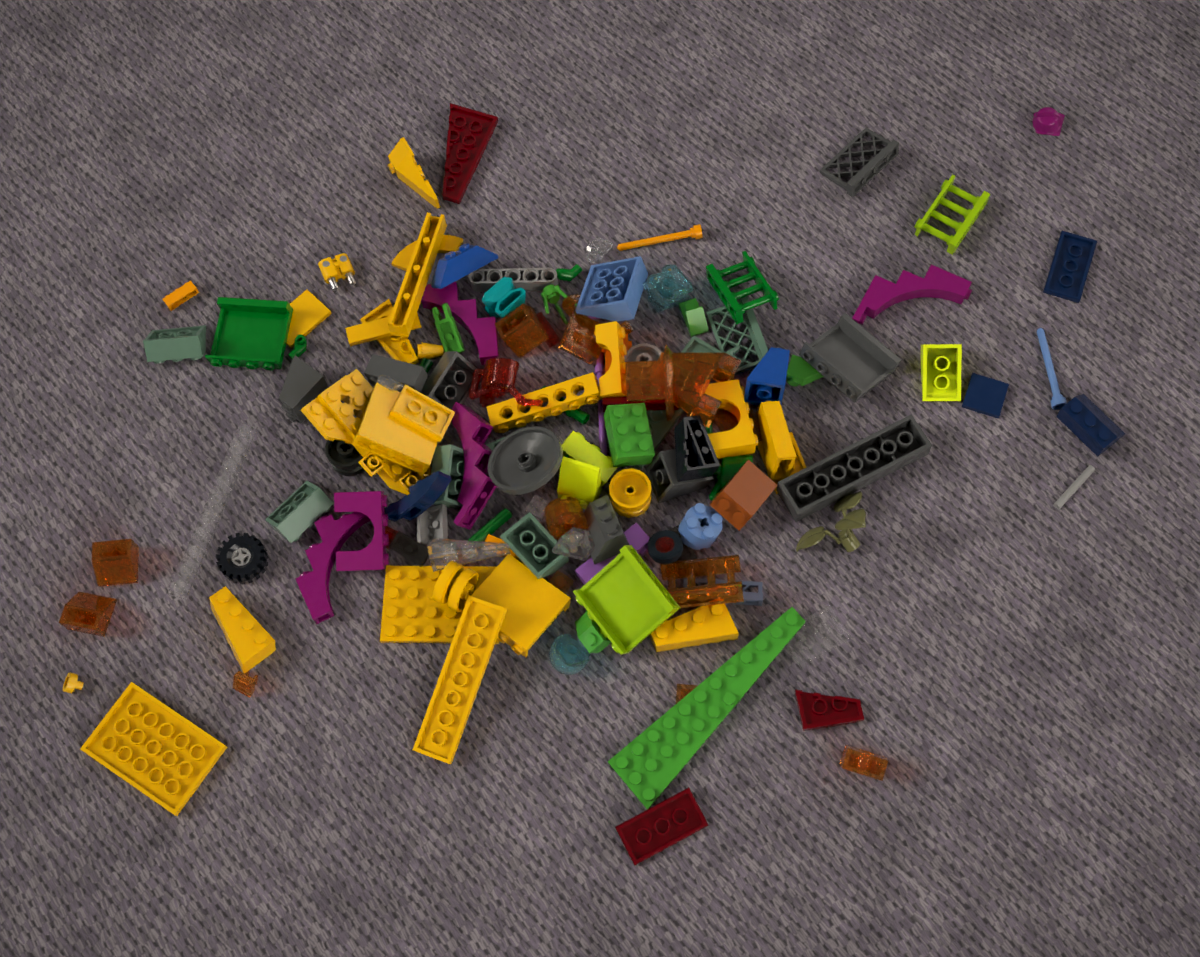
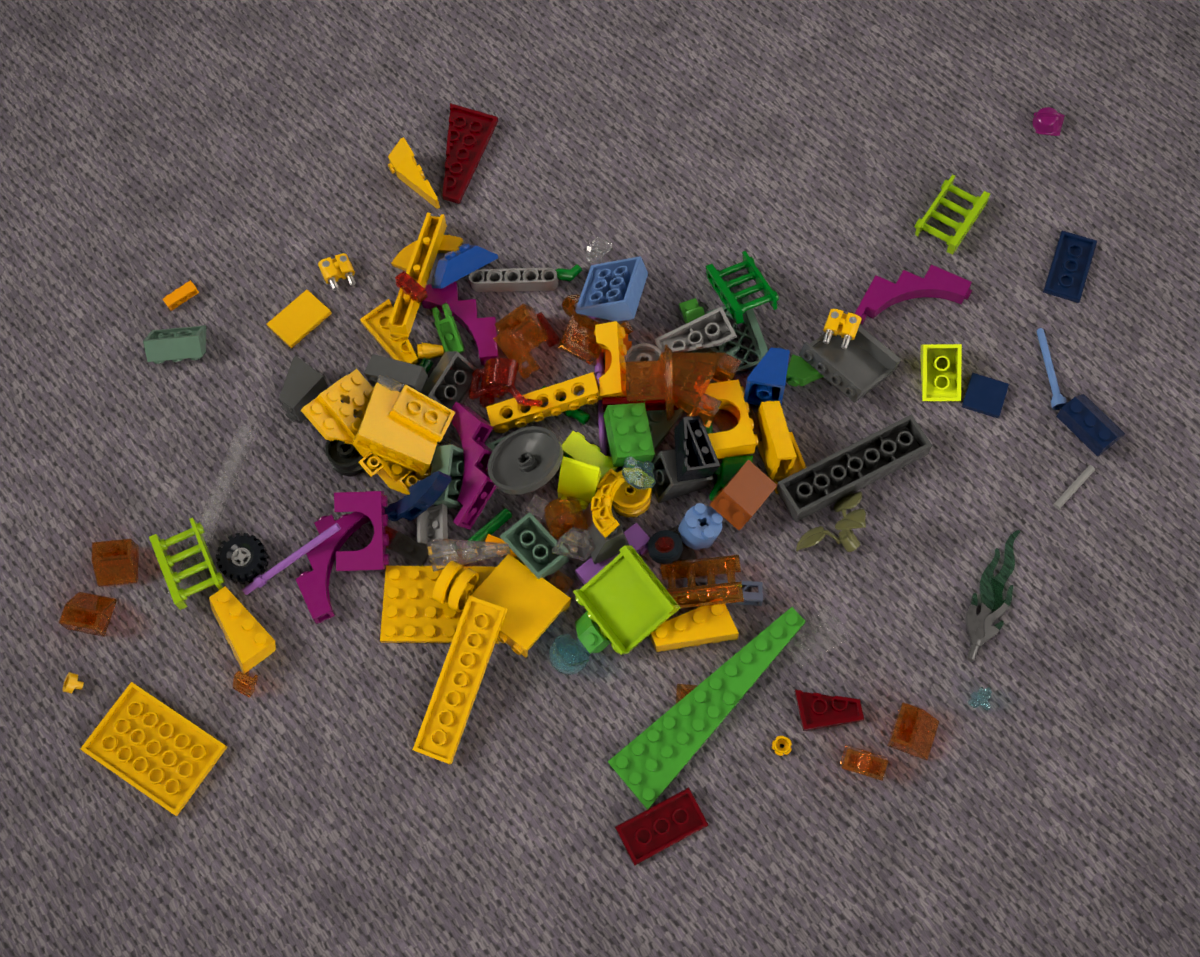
green panel [205,297,293,371] -> none
sand green slope [265,481,334,543] -> none
green arm [287,335,307,360] -> none
yellow tile [345,312,422,347] -> none
teal piece [482,277,526,325] -> none
bright green plant [540,284,577,325] -> none
light orange piece [617,224,703,251] -> none
clear light blue piece [643,264,694,313] -> none
dark grey fence [820,128,899,197] -> none
none -> lime fence [149,517,225,610]
none -> medium lavender bar [242,523,341,595]
none -> clear red piece [395,271,428,303]
none -> clear orange plate [493,326,540,379]
none -> yellow tile [591,469,625,538]
none -> clear light blue piece [622,456,656,489]
none -> light grey wedge [654,307,737,355]
none -> yellow plate [772,736,792,756]
none -> yellow piece [823,309,862,349]
none -> clear orange slope [887,702,939,760]
none -> piece [966,530,1020,662]
none -> clear light blue plant [968,687,992,710]

